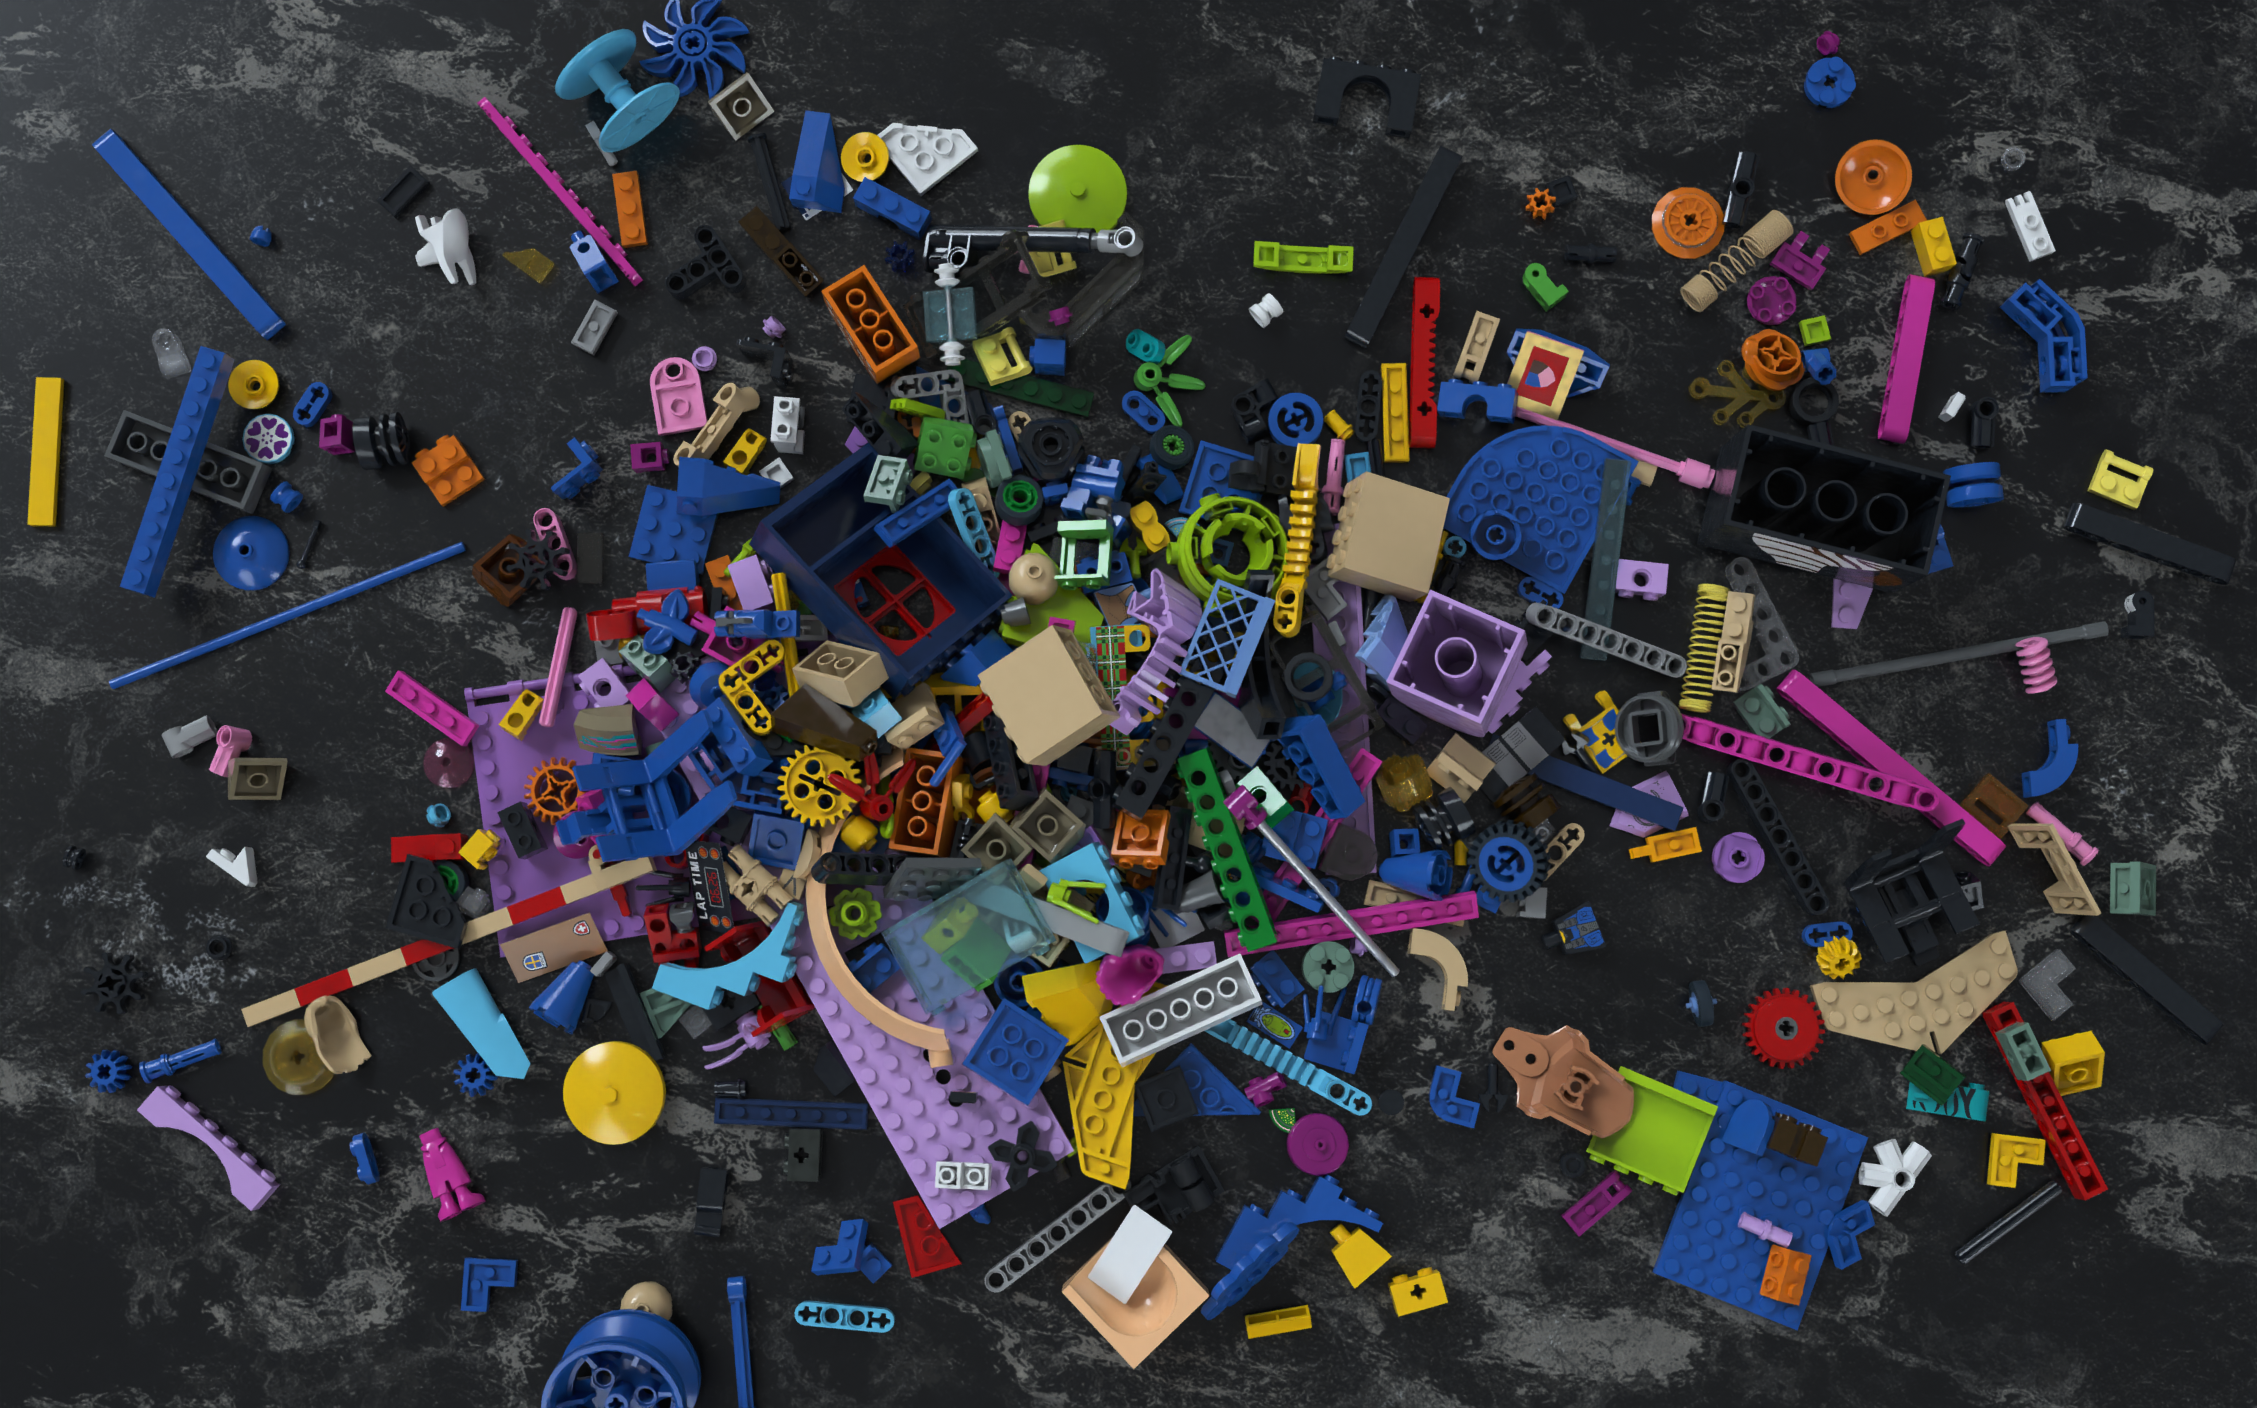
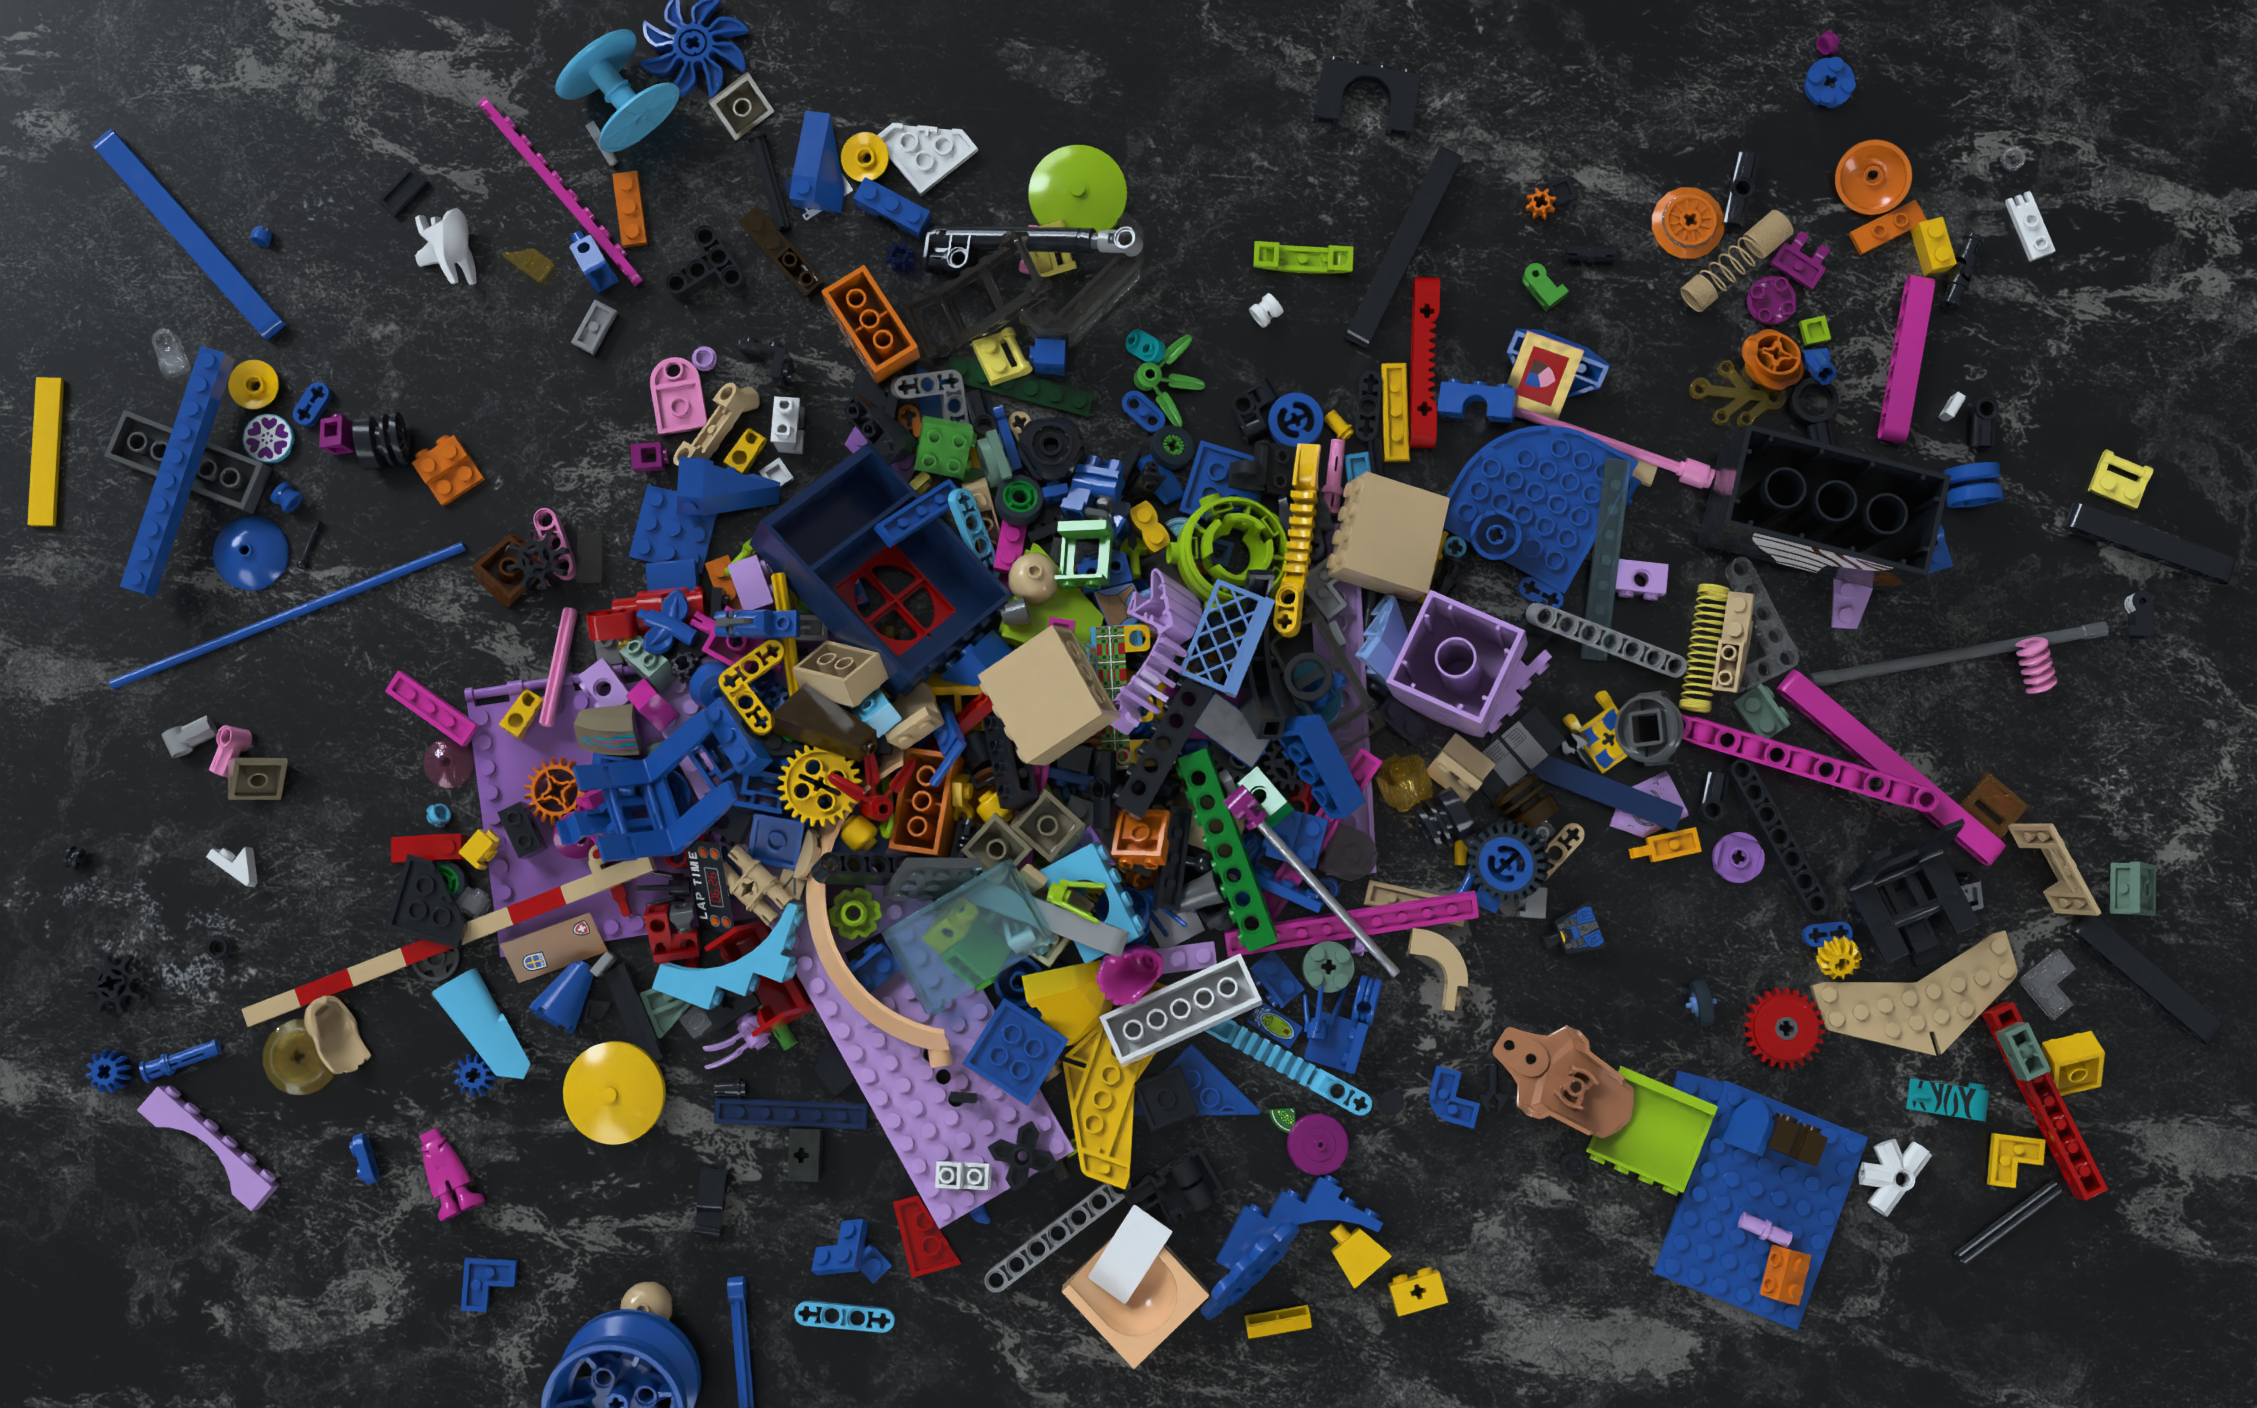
blue bracket [551,437,603,499] -> none
lavender plate [763,316,786,339] -> none
sand green bracket [863,455,913,513] -> none
lime tile [890,398,946,419] -> none
clear light blue plate [923,263,977,366] -> none
magenta plate [1049,306,1073,326] -> none
magenta plate [1244,1072,1287,1107] -> none
blue cone [1379,850,1453,901] -> none
blue plate [1389,829,1420,857] -> none
tan plate [1453,311,1500,384] -> none
magenta plate [1561,1170,1632,1236] -> none
blue plate [1828,1200,1875,1270] -> none
dark green plate [1900,1044,1966,1106] -> none
blue brick [1999,279,2088,393] -> none
blue arch [2021,719,2078,798] -> none
bright pink pin [2026,802,2099,866] -> none

